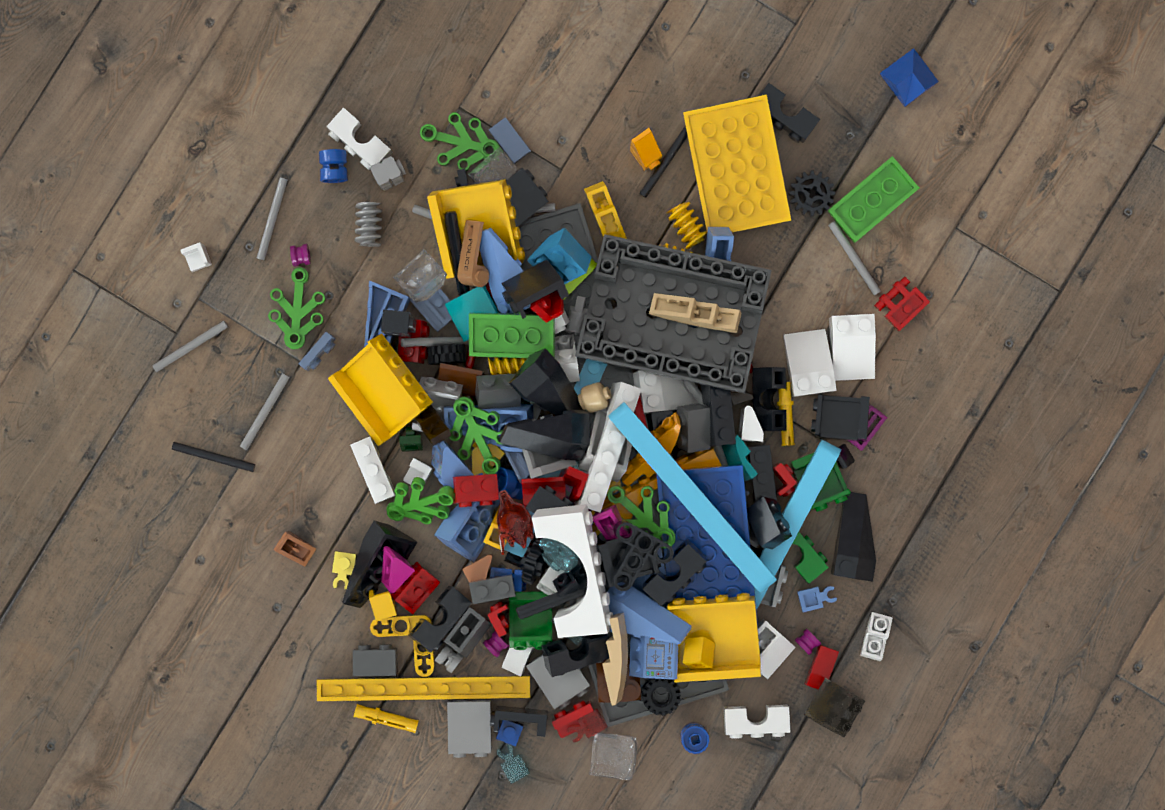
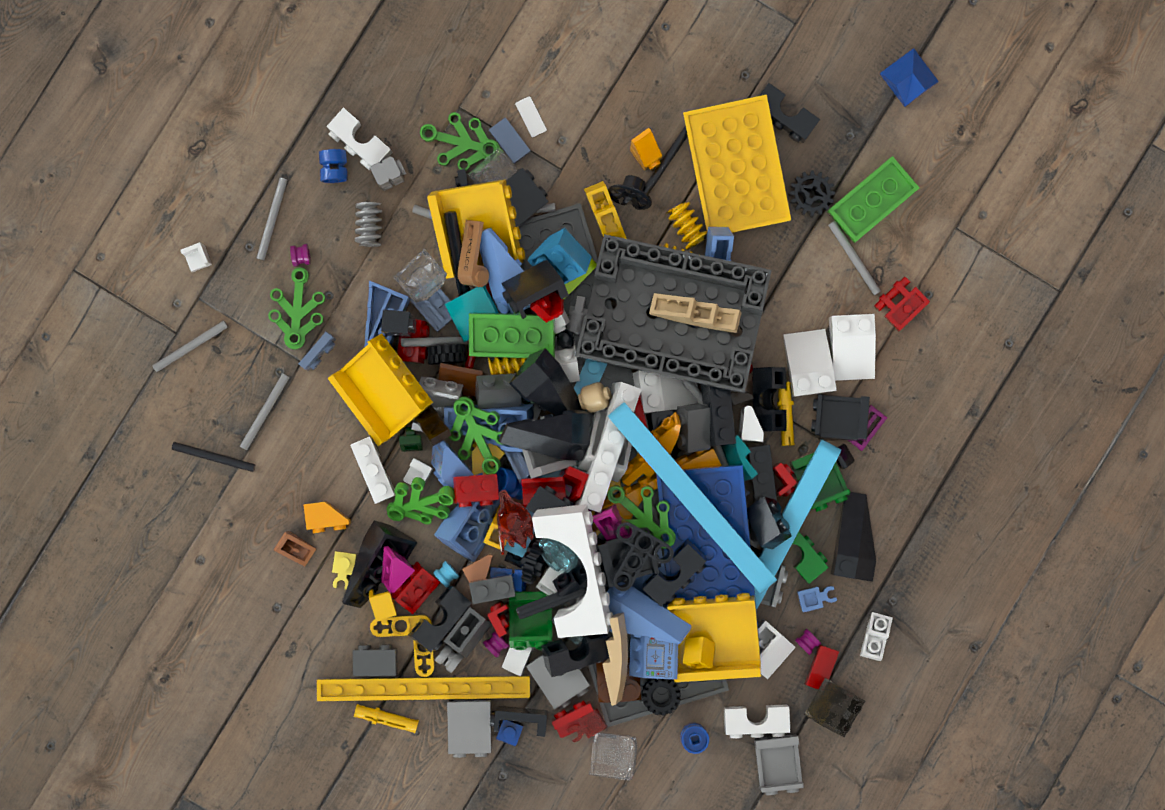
clear light blue plate [497,744,530,784] -> none
none -> light orange slope [303,502,351,533]
none -> medium azure wheel [433,561,460,588]
none -> white sticker [515,96,547,137]
none -> black hinge [557,330,574,348]
none -> black wheel [608,175,652,210]
none -> light grey panel [754,734,804,795]

